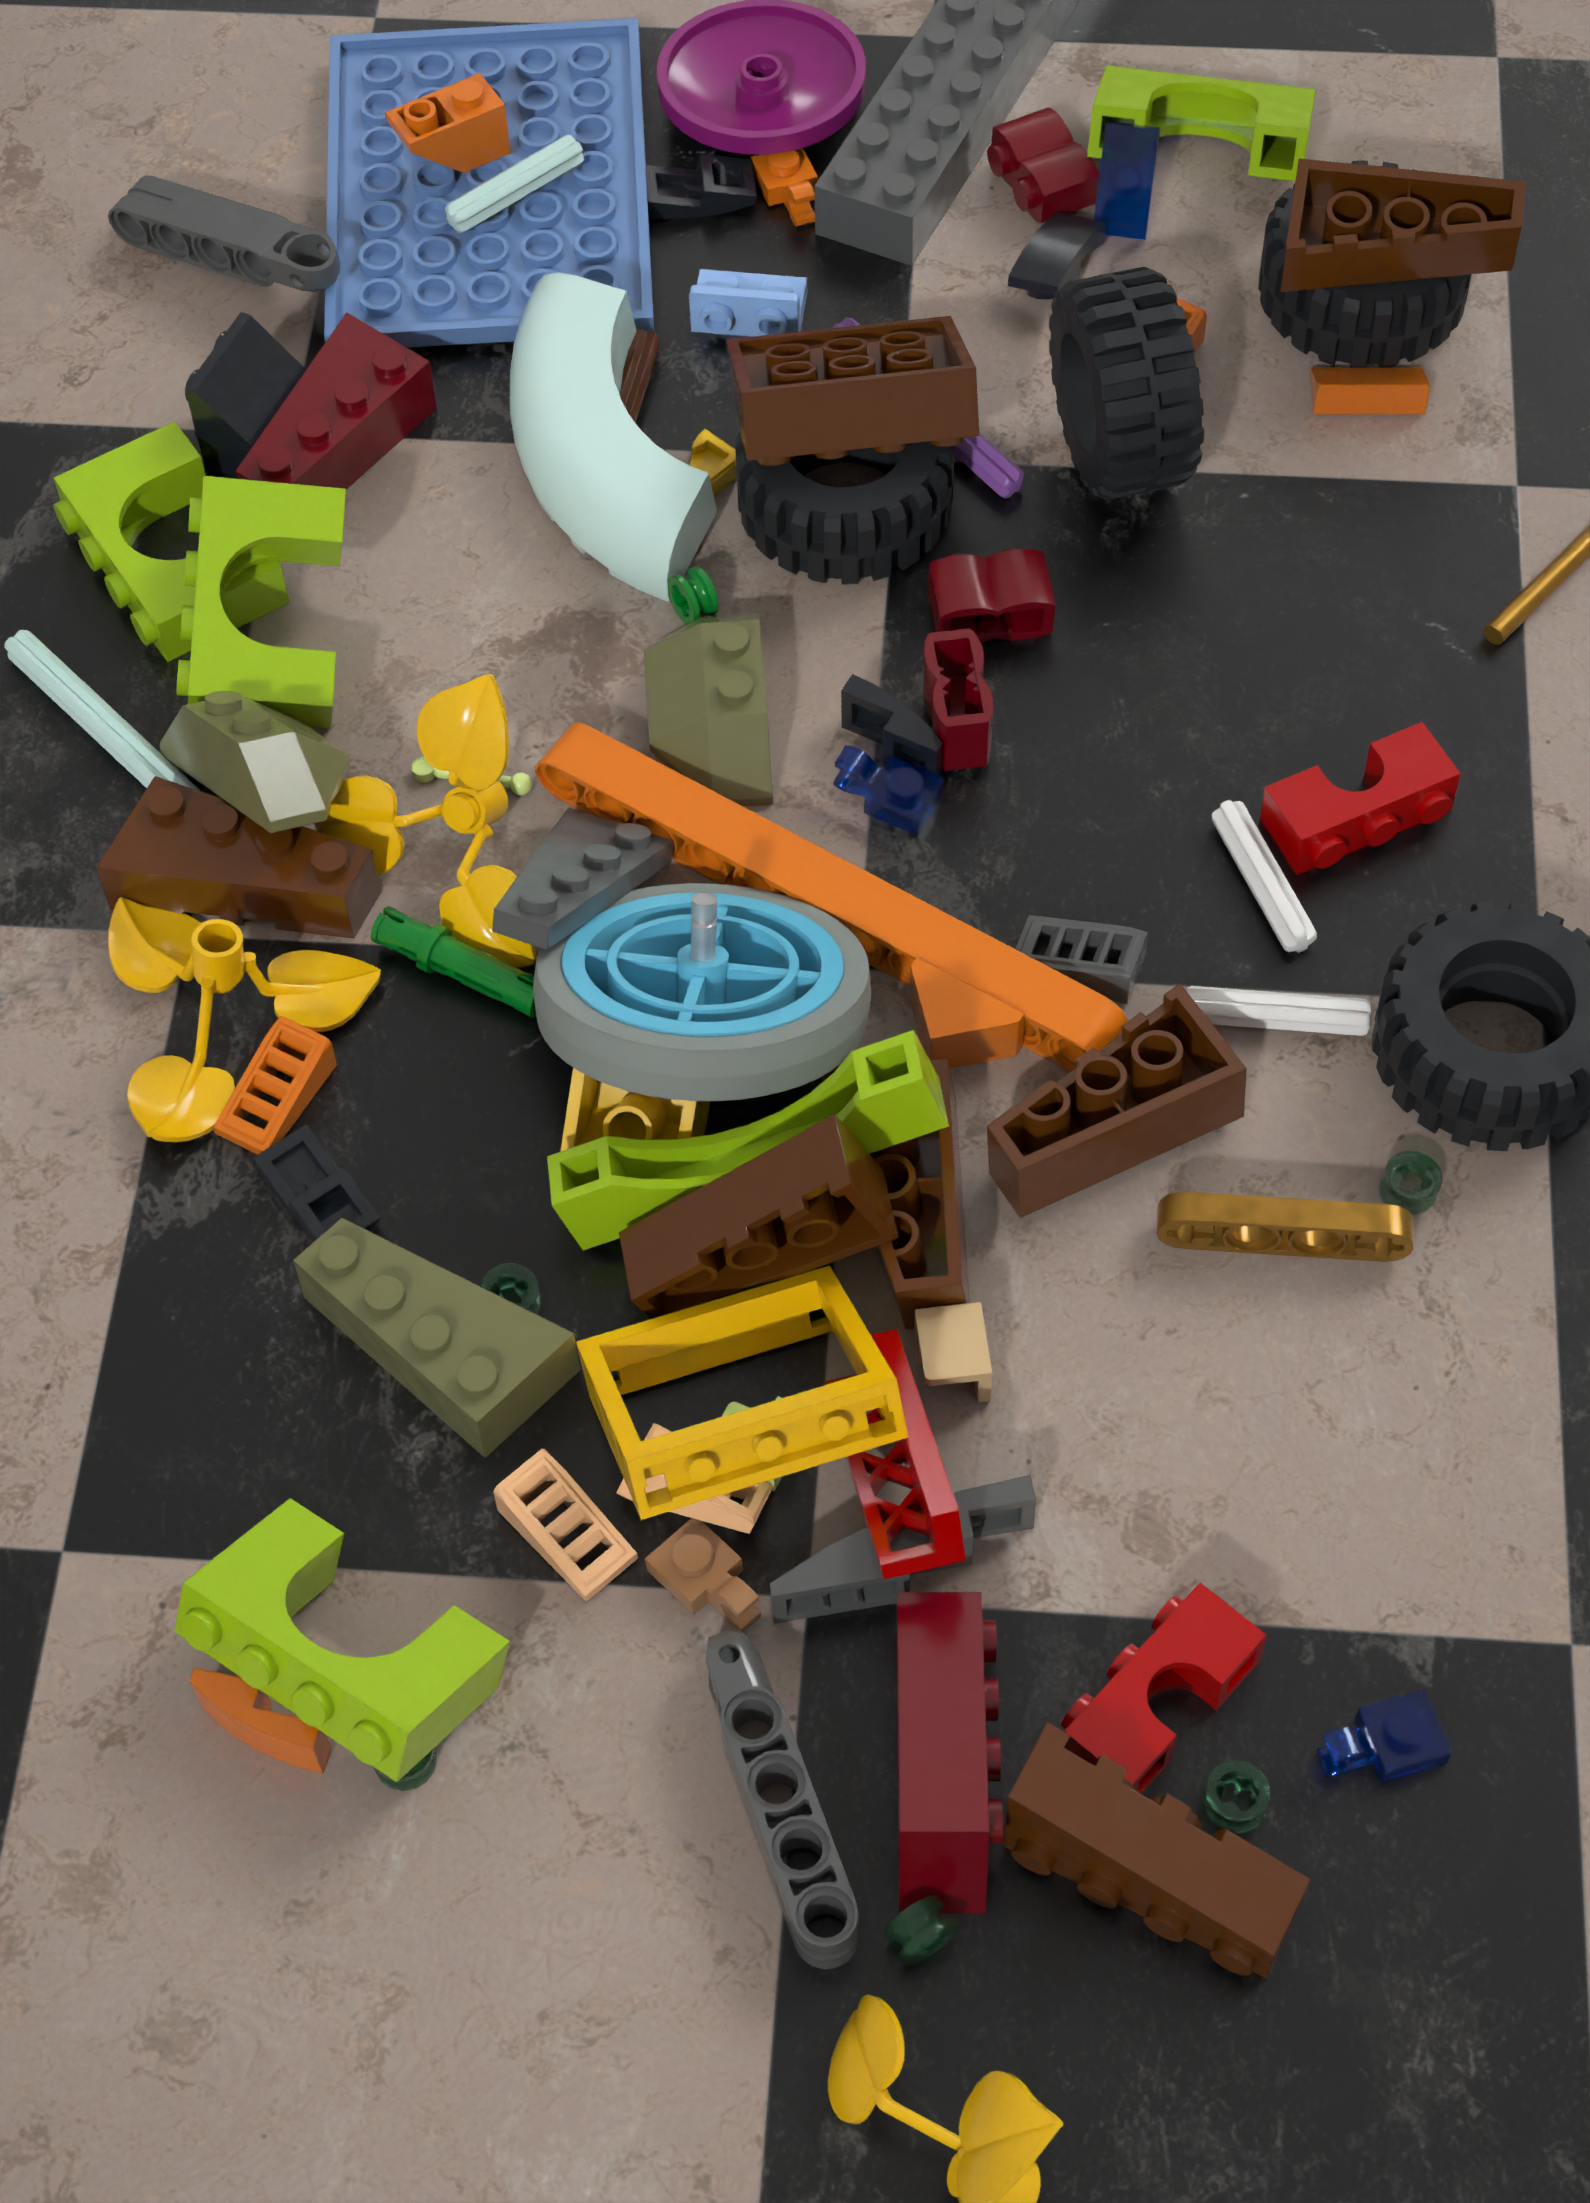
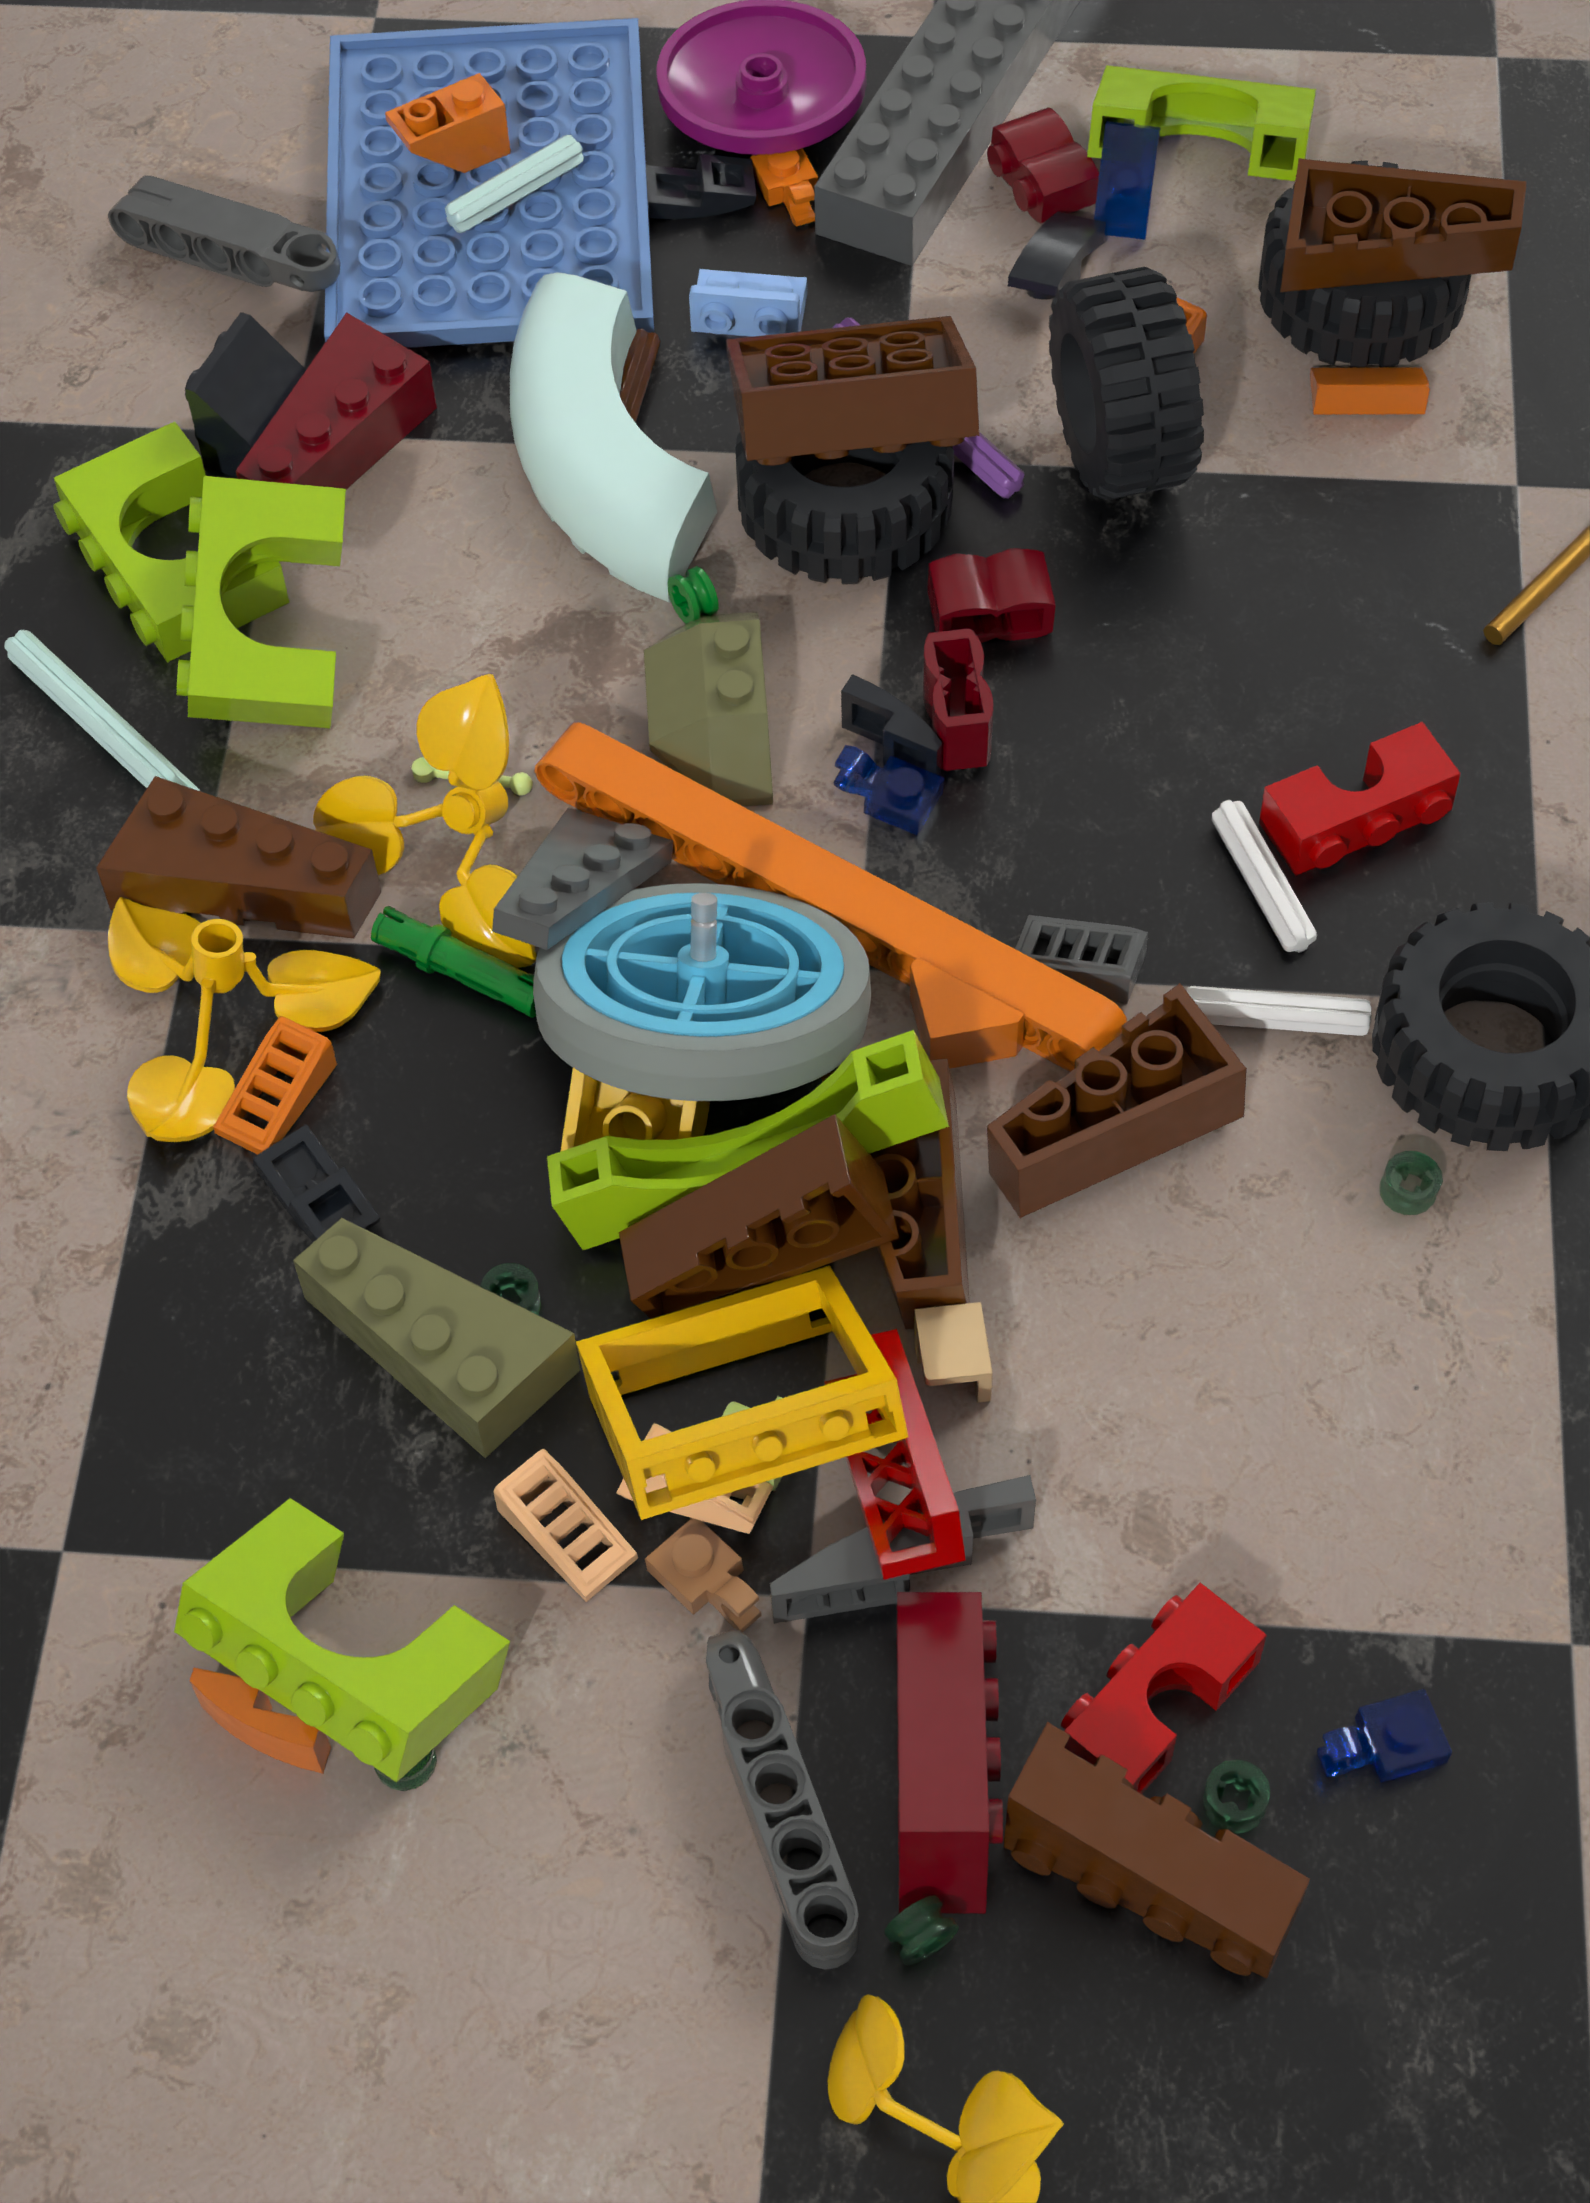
olive wedge [160,691,350,833] -> none
yellow tile [690,429,737,496] -> none
pearl gold beam [1157,1192,1414,1262] -> none

